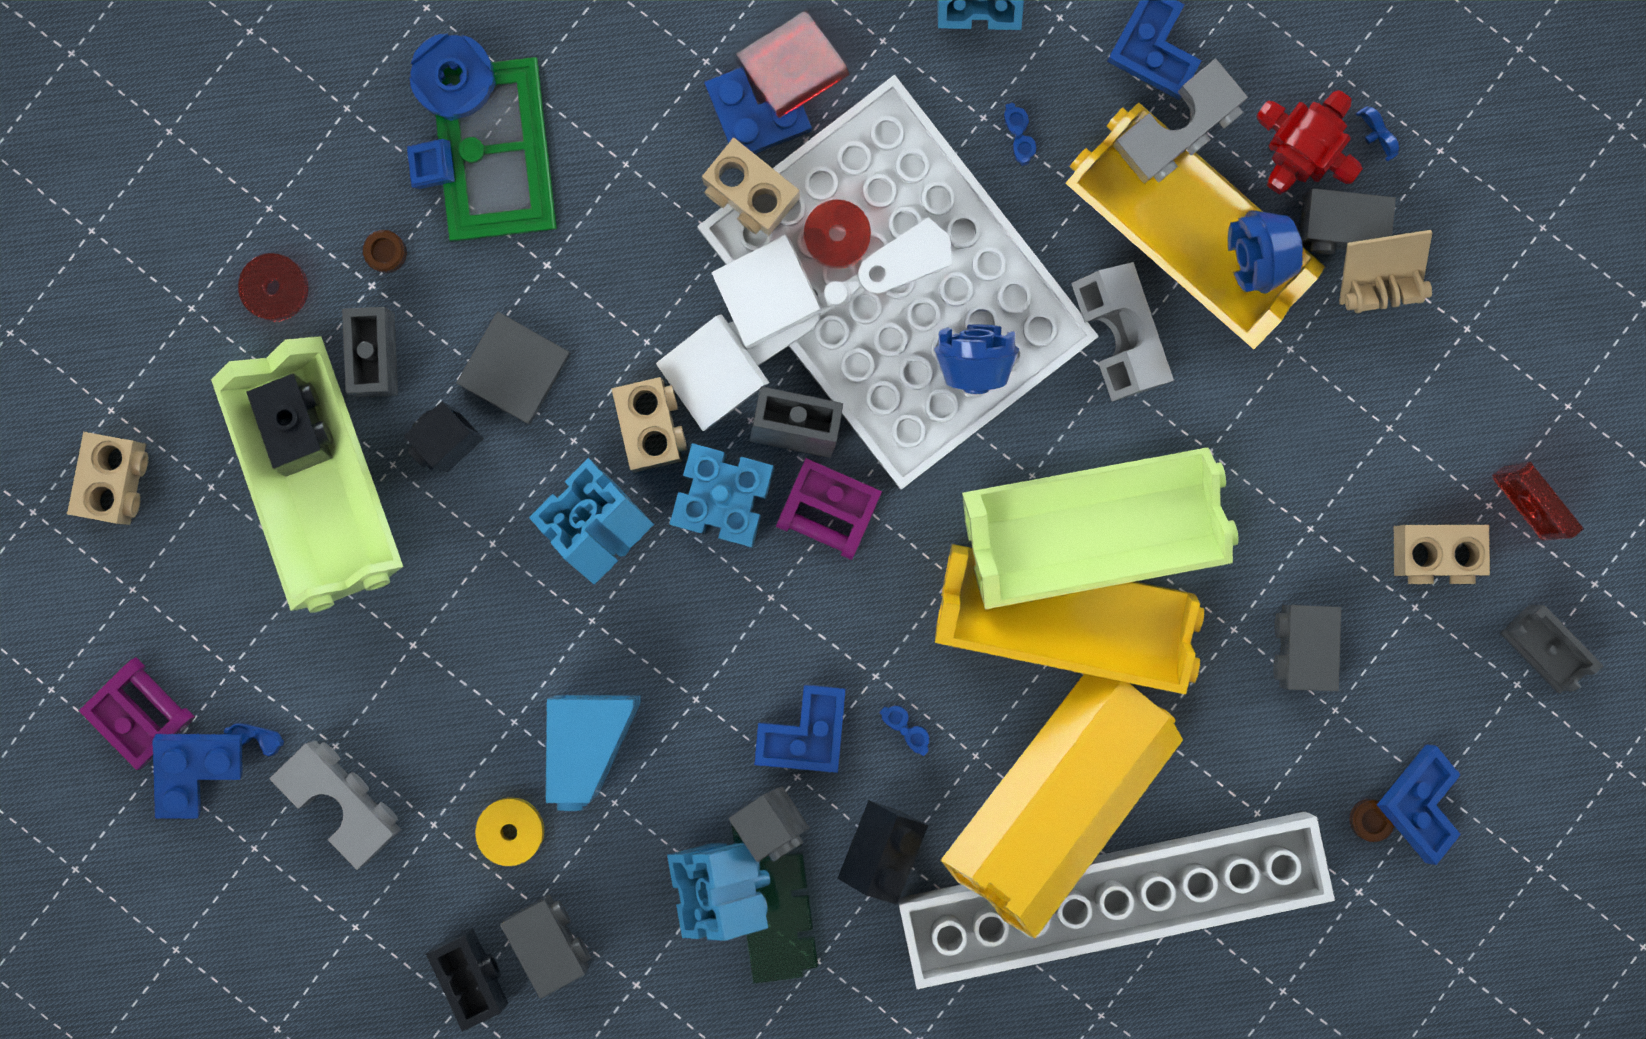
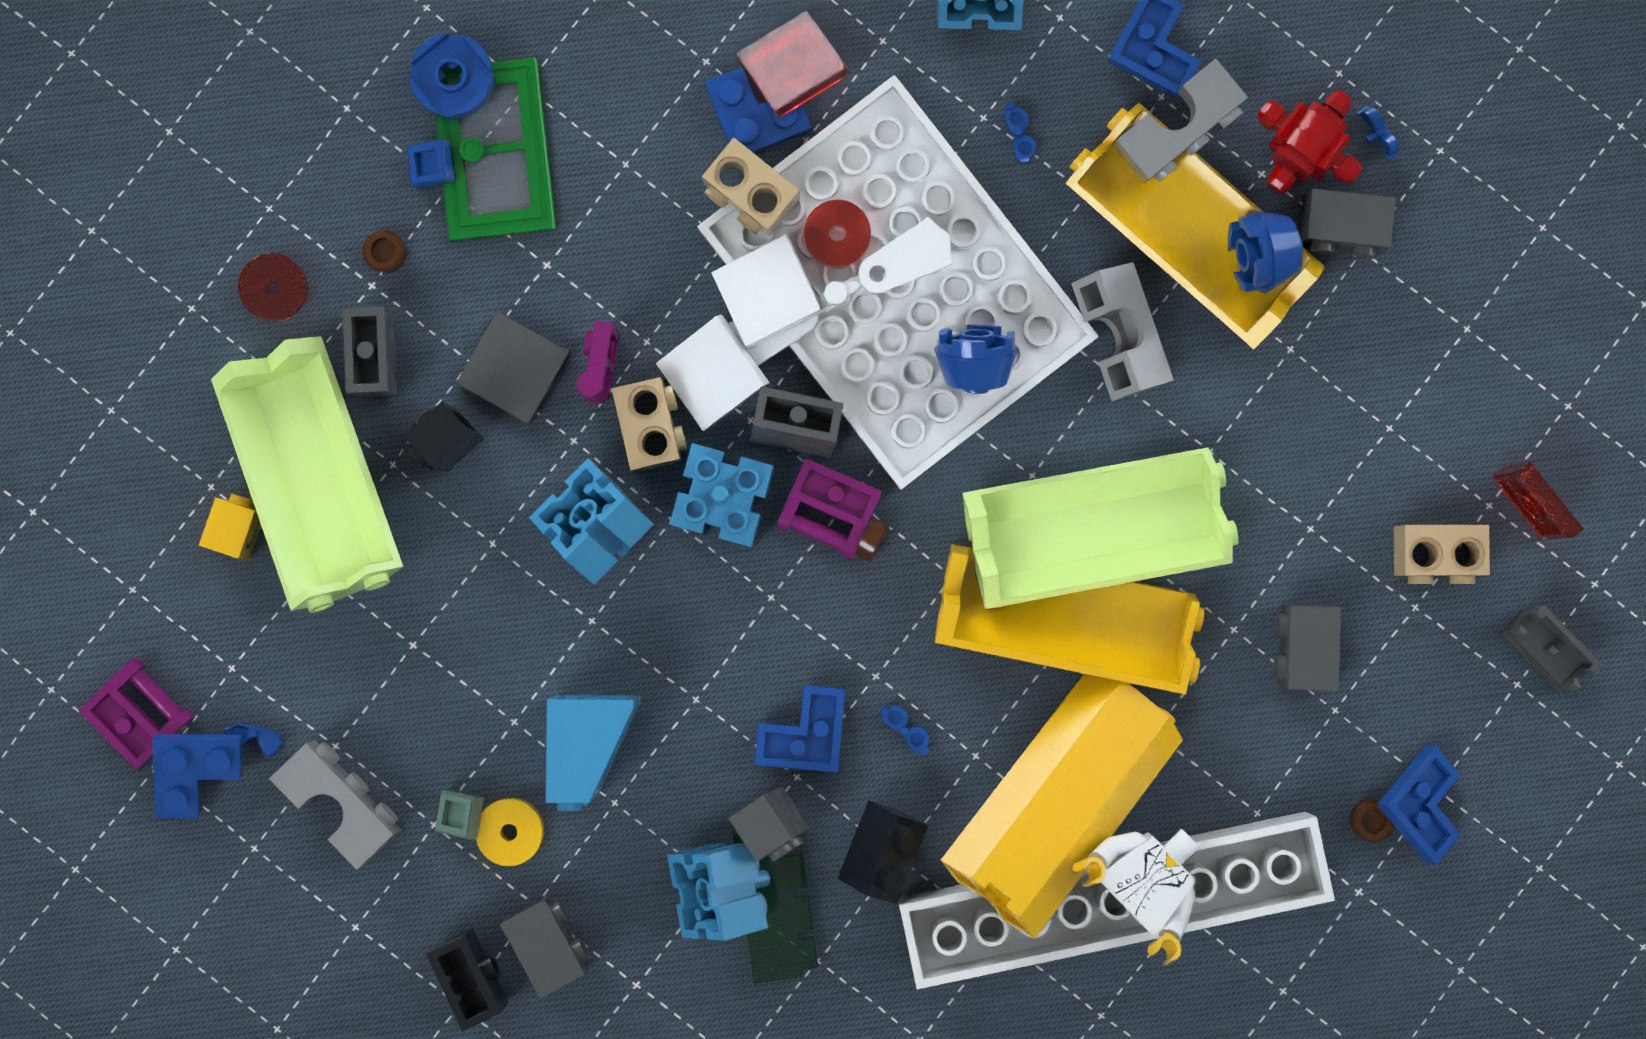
tan brick [67,432,148,525] -> none
black brick [246,373,333,477] -> none
tan hinge [1339,230,1432,313] -> none
none -> yellow brick [199,493,261,559]
none -> sand green tile [435,790,484,839]
none -> magenta plate [576,320,620,404]
none -> reddish brown tile [856,519,890,563]
none -> white torso [1072,829,1199,966]

